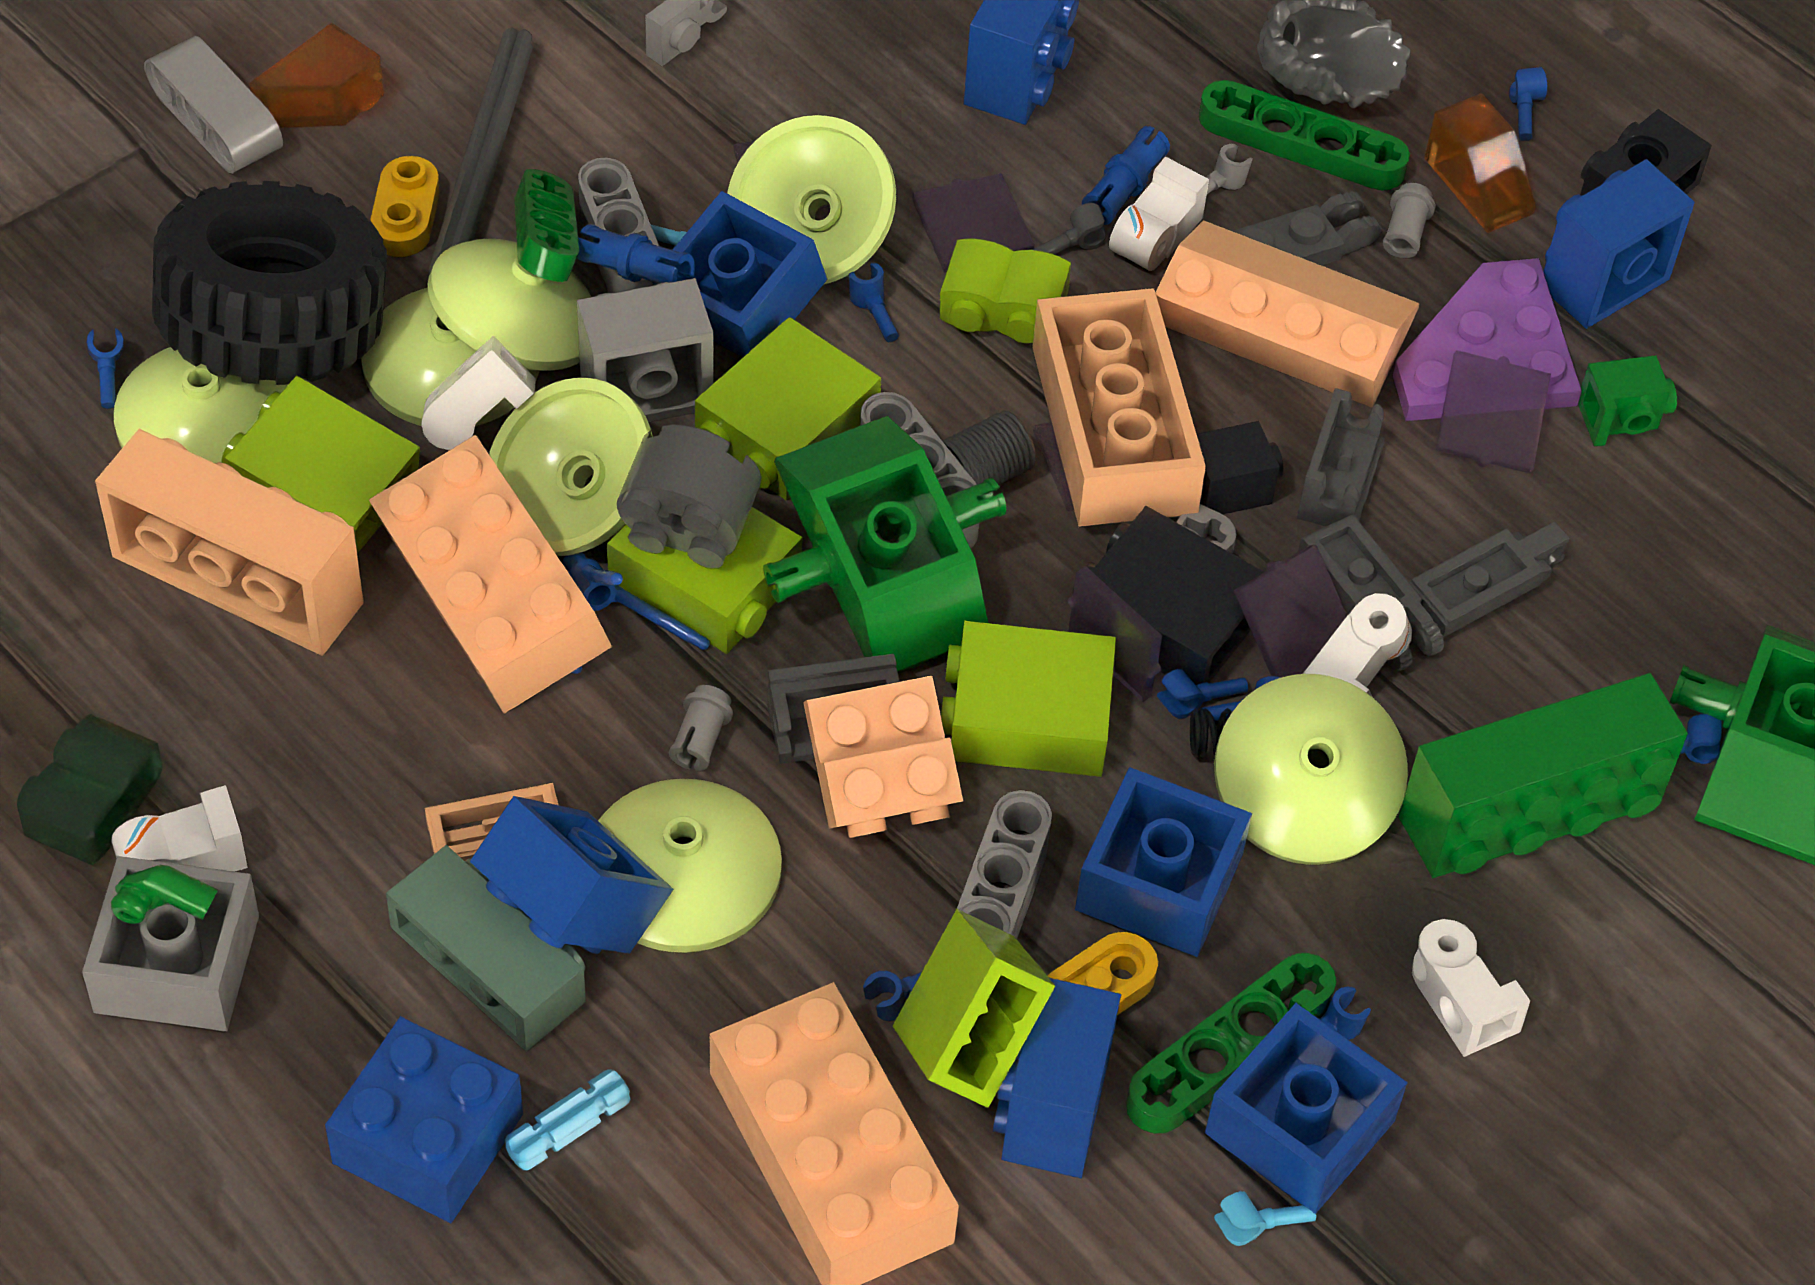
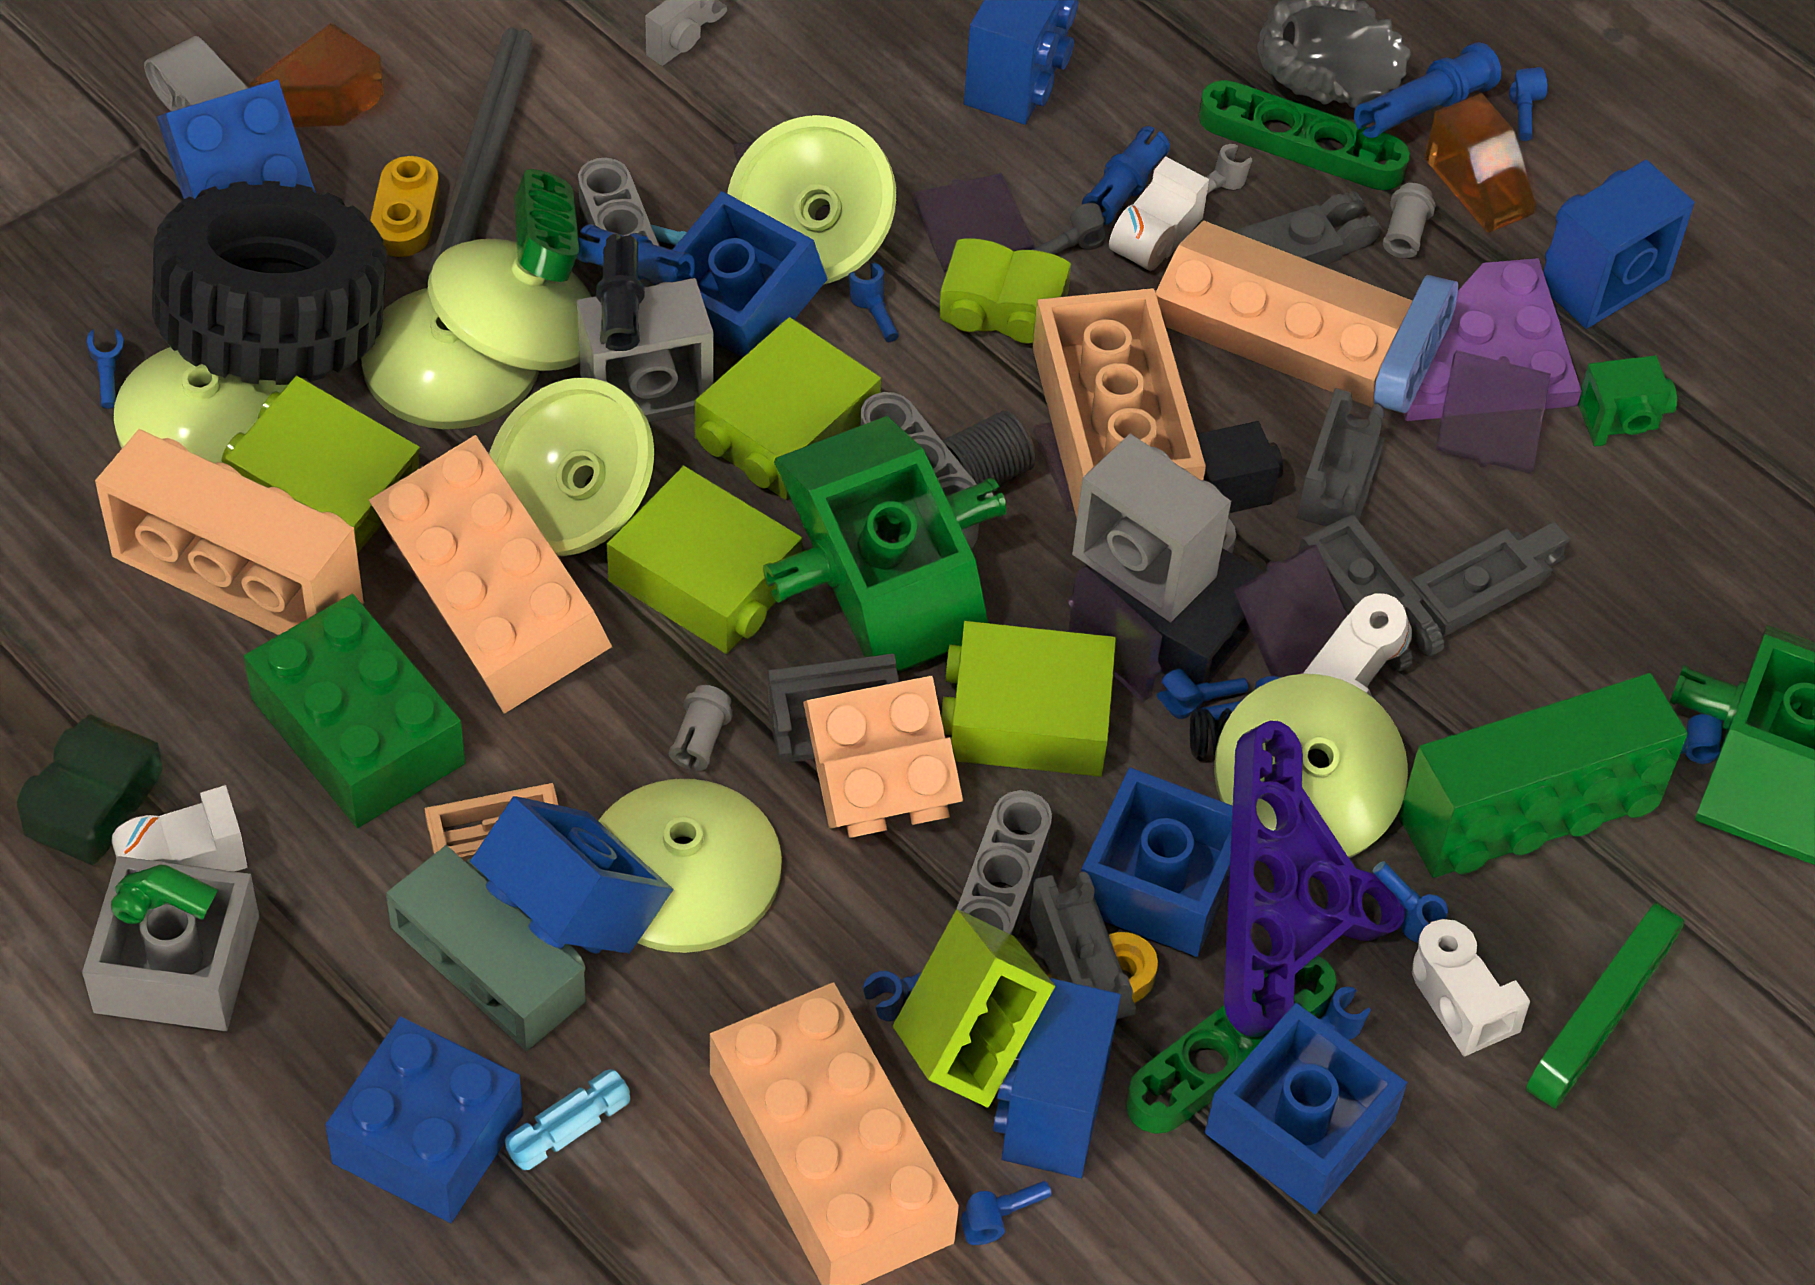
white leg [421,336,536,450] -> none
blue plant [562,552,710,674] -> none
dark grey brick [617,425,761,568] -> none
medium azure hand [1214,1191,1316,1246] -> none
black brick [1580,109,1712,196] -> none
none -> blue brick [156,79,316,199]
none -> green brick [243,593,465,829]
none -> black axle [596,233,645,351]
none -> blue hand [960,1181,1051,1245]
none -> dark grey hinge [1030,872,1136,1019]
none -> light grey brick [1072,433,1231,623]
none -> dark purple beam [1224,720,1406,1037]
none -> blue pin [1354,42,1501,138]
none -> blue hand [1373,861,1448,943]
none -> medium blue beam [1374,275,1458,413]
none -> green beam [1525,902,1686,1109]

